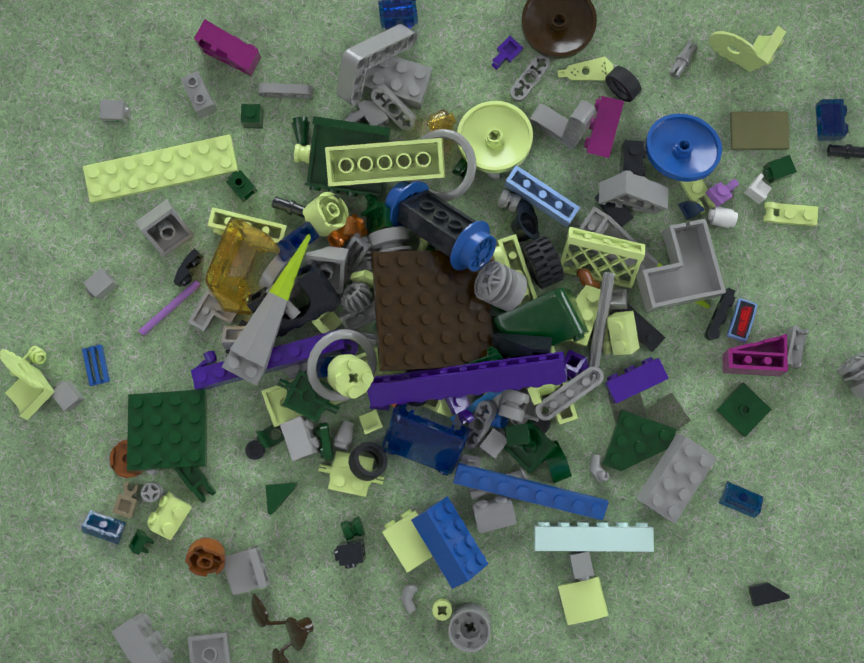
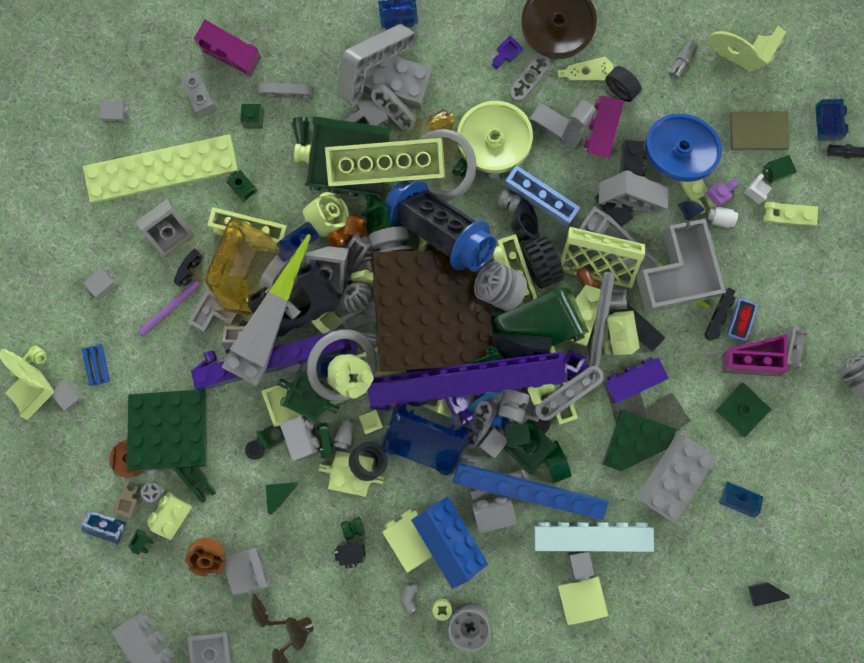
black pin [272,196,306,218] -> none
light grey arm [590,454,609,482] -> none

